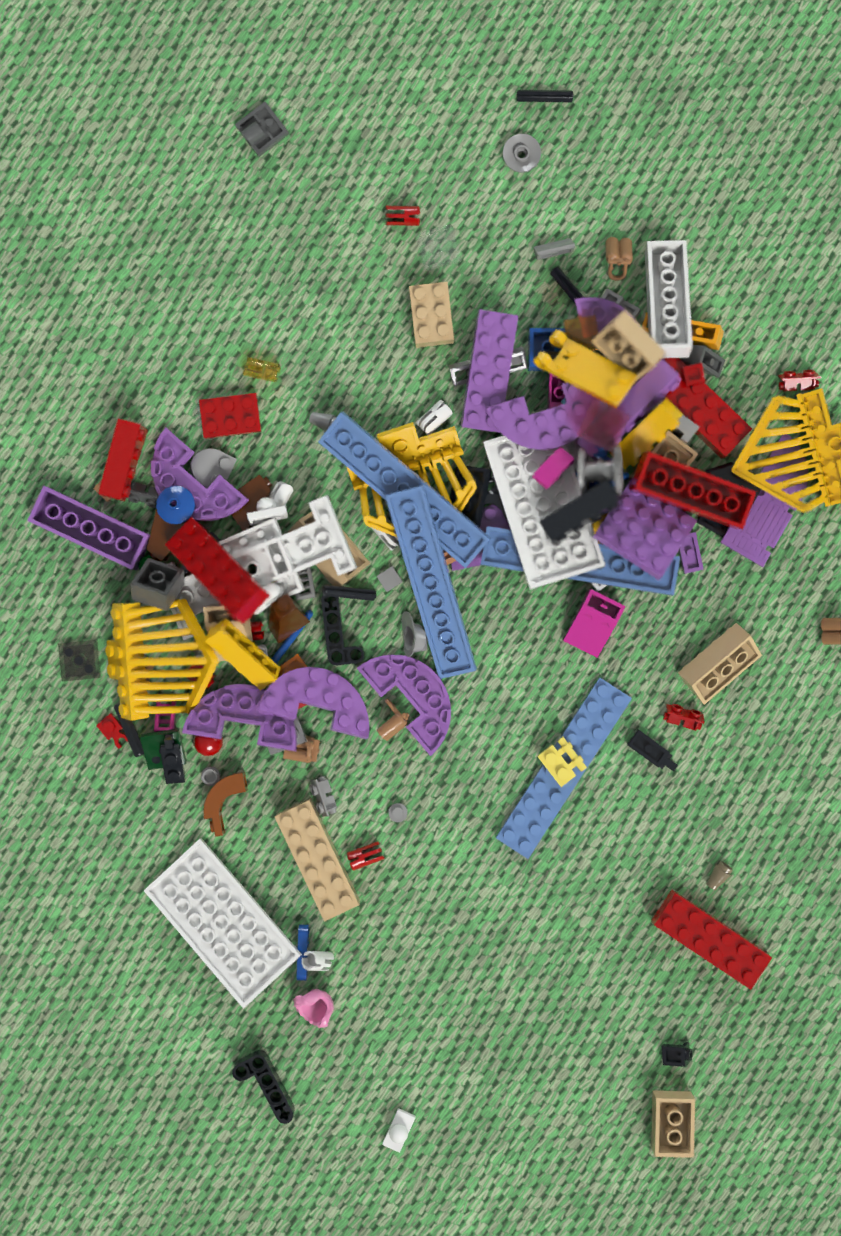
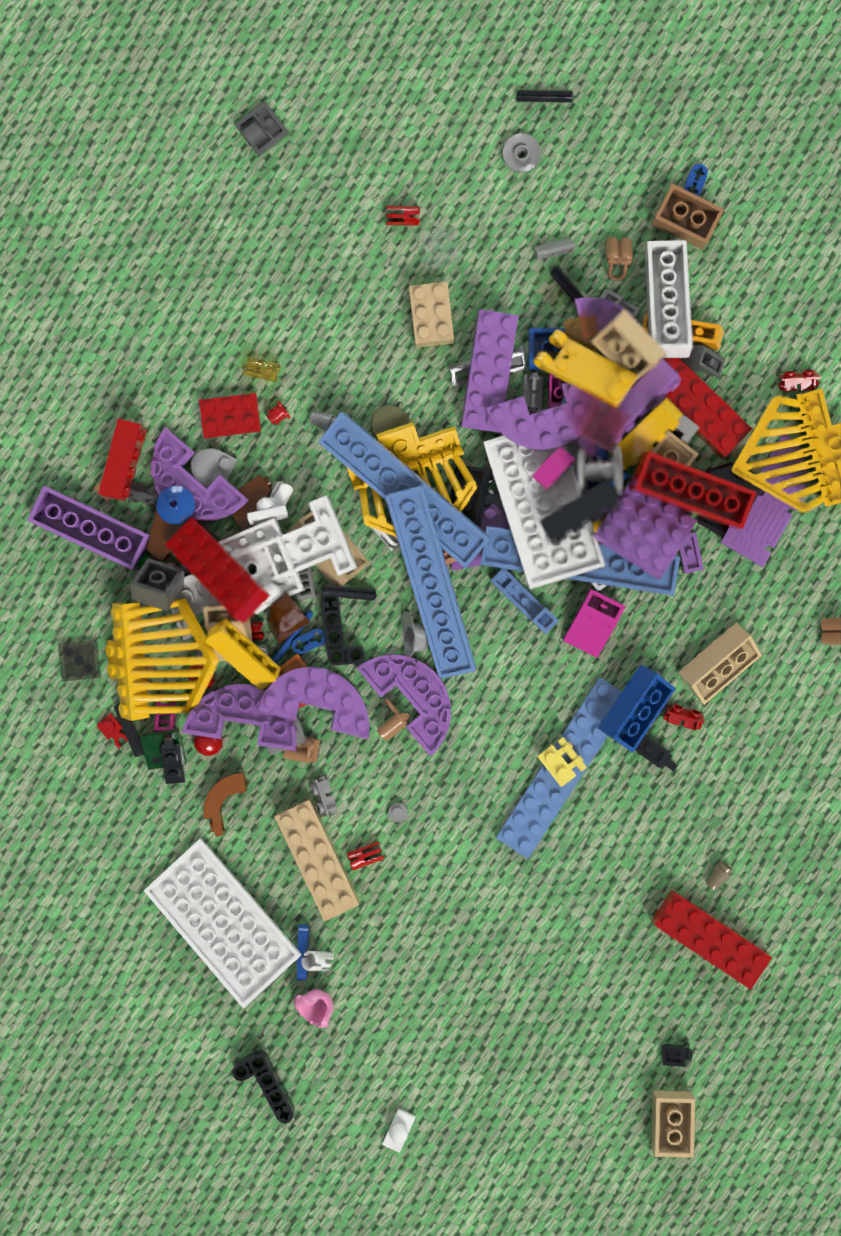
light grey plate [201,767,220,786] -> none
light grey tile [377,566,403,592] -> none
white arm [416,400,453,435] -> none
red tile [682,362,706,387] -> none
none -> red brick [266,400,291,425]
none -> blue beam [292,629,326,654]
none -> olive slope [370,405,417,442]
none -> medium blue slope [491,569,559,634]
none -> light grey hinge [523,373,544,414]
none -> blue brick [598,664,676,752]
none -> medium nougat brick [651,183,724,250]
none -> blue beam [684,164,708,196]

